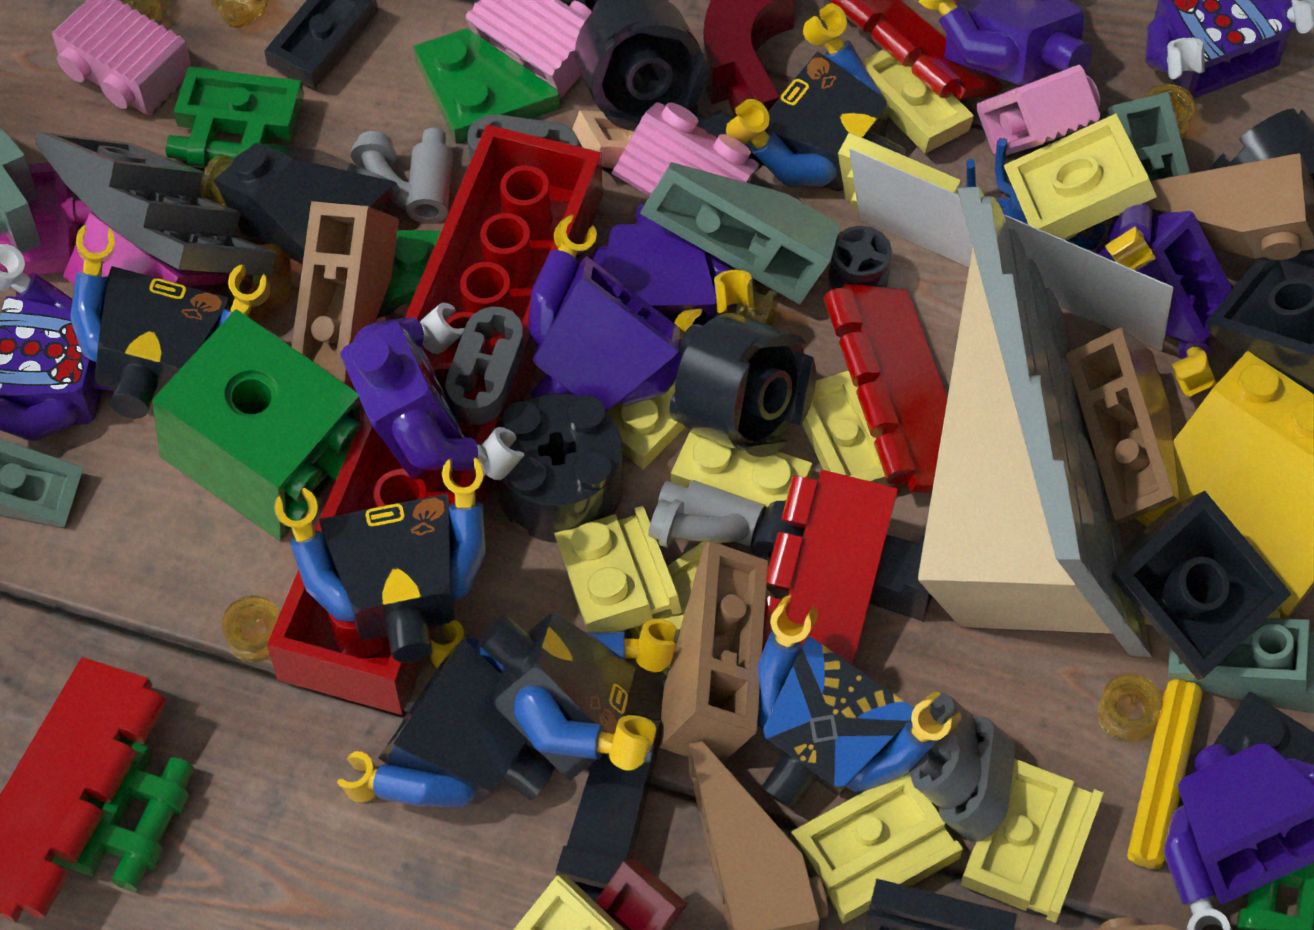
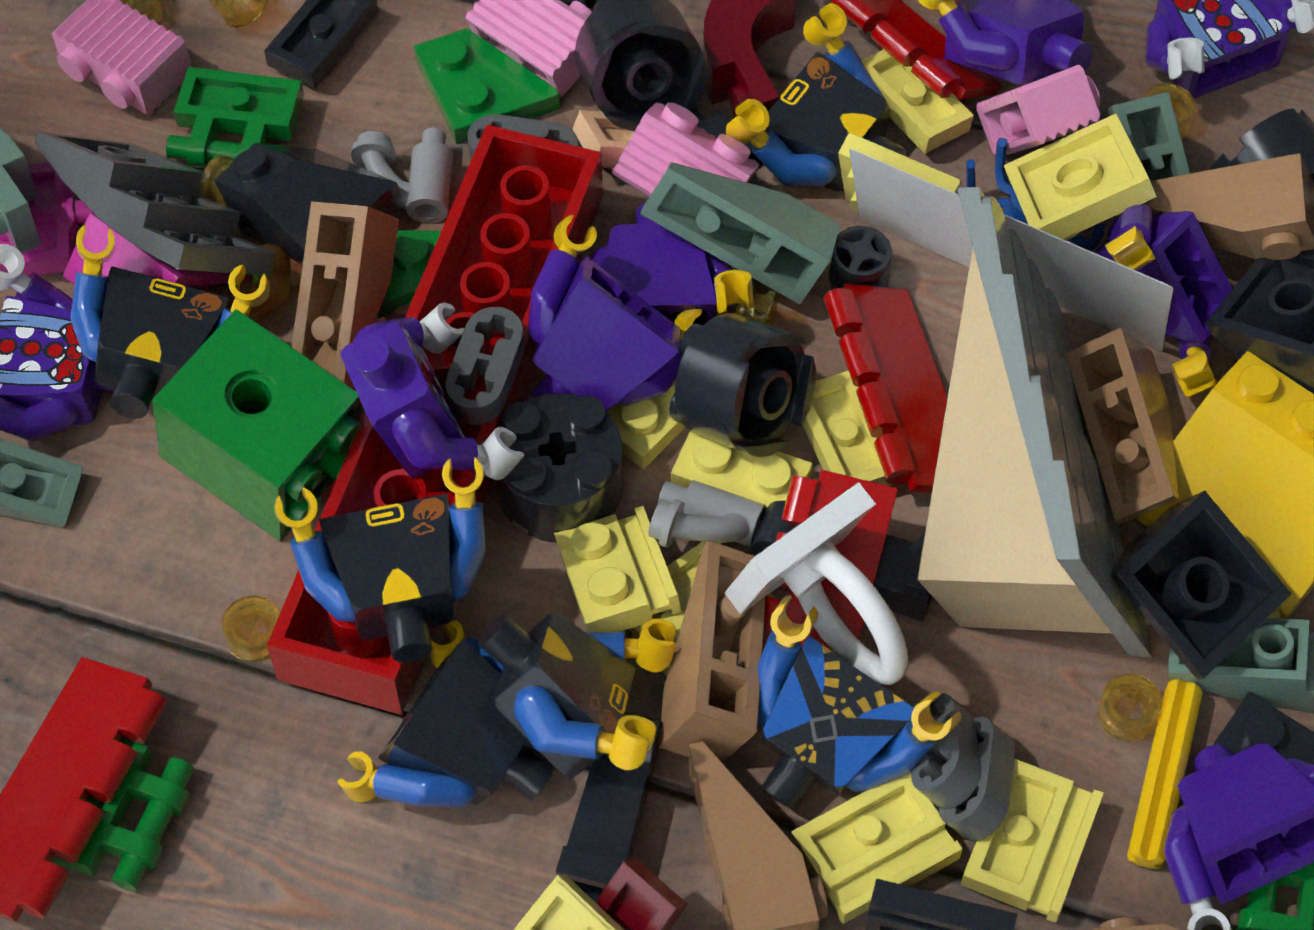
none -> white tile [724,482,908,685]

